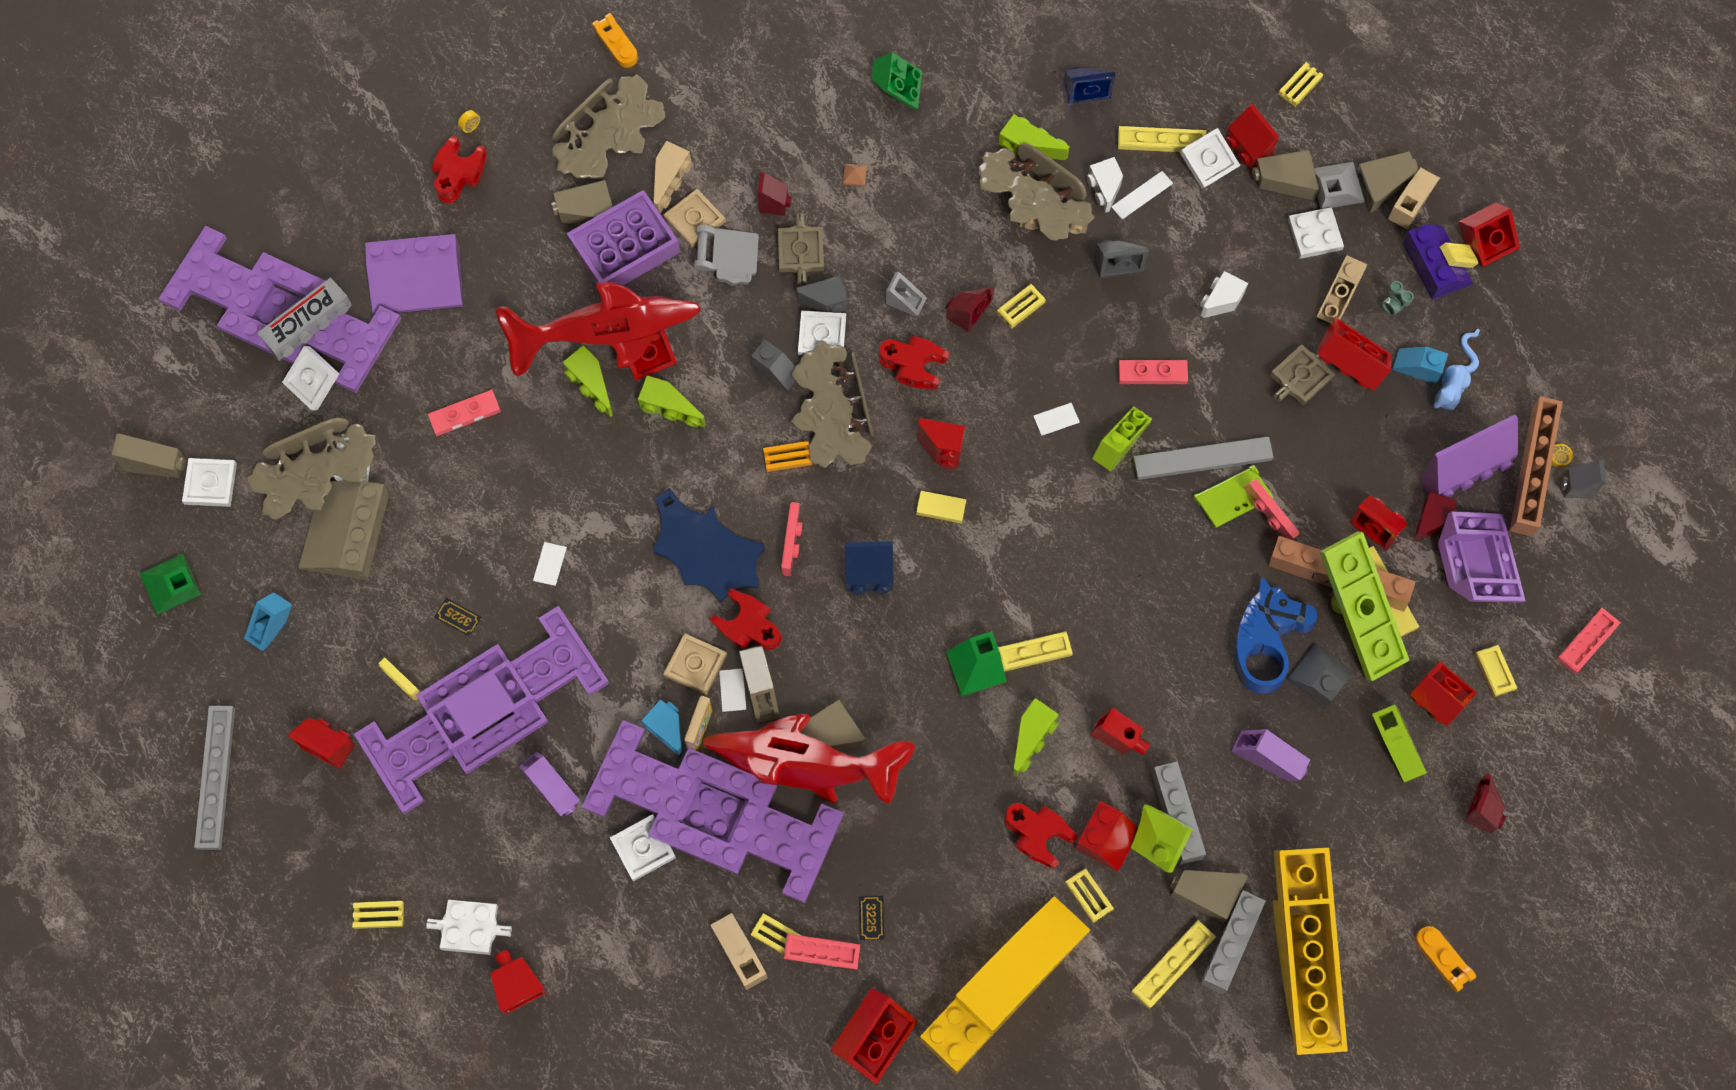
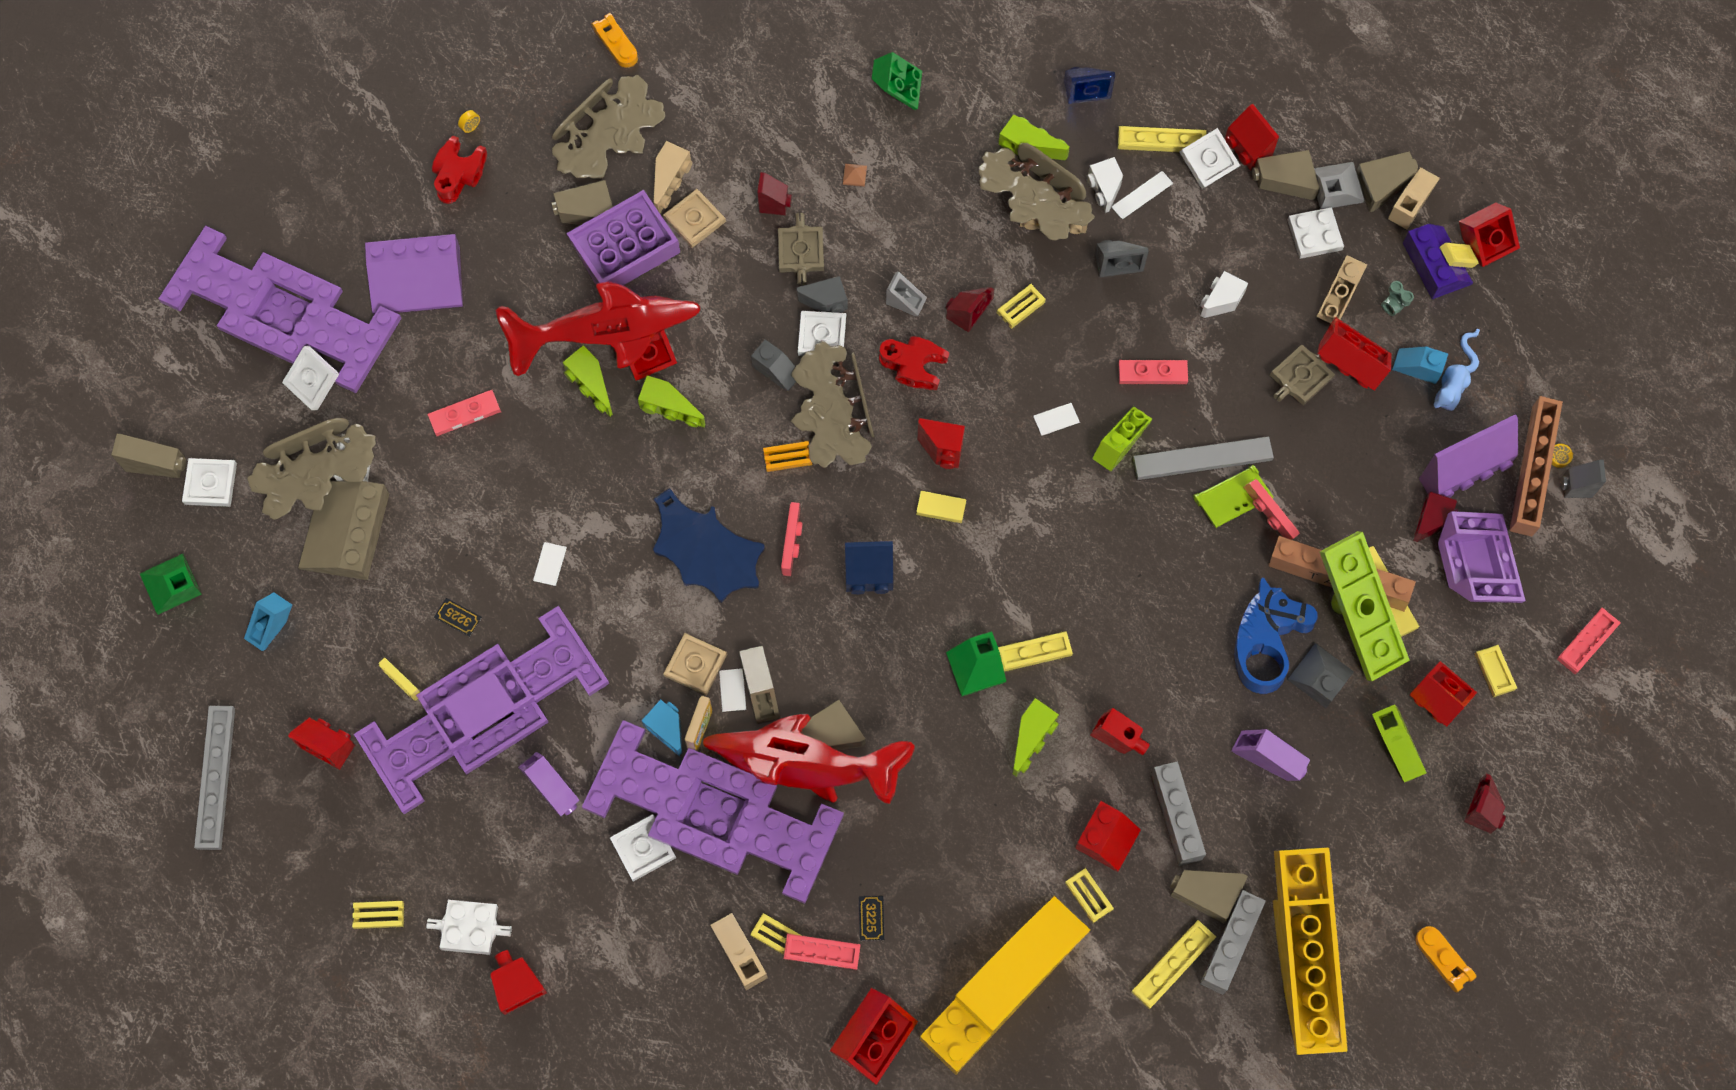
light grey brick [257,277,352,361] -> none
light grey piece [694,225,759,286] -> none
red piece [709,589,782,650] -> none
red piece [1004,803,1078,870] -> none
lime plate [1131,805,1193,872] -> none
light yellow tile [1278,62,1323,107] -> none
red slope [1349,495,1408,551] -> none

